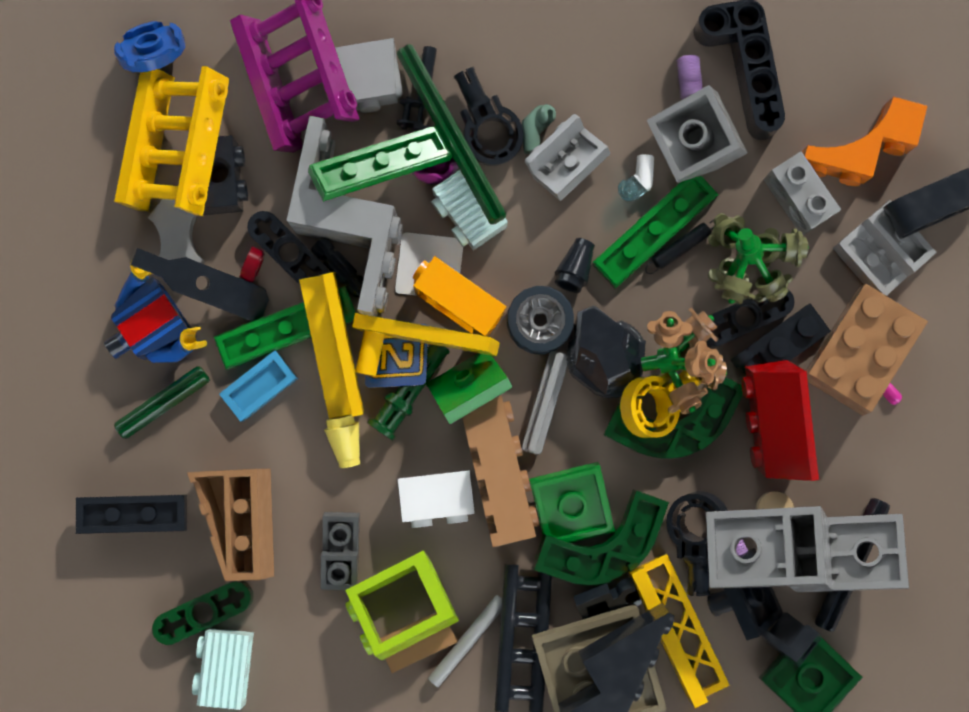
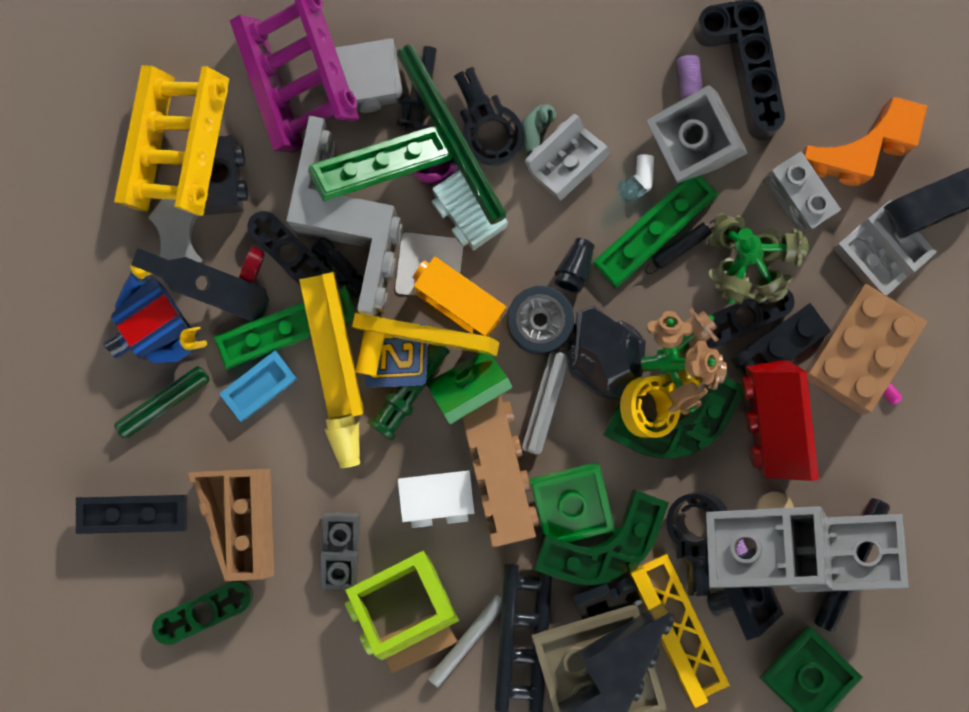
blue tile [114,21,186,72] -> none
light aqua brick [192,628,254,710] -> none
black panel [761,612,821,668] -> none

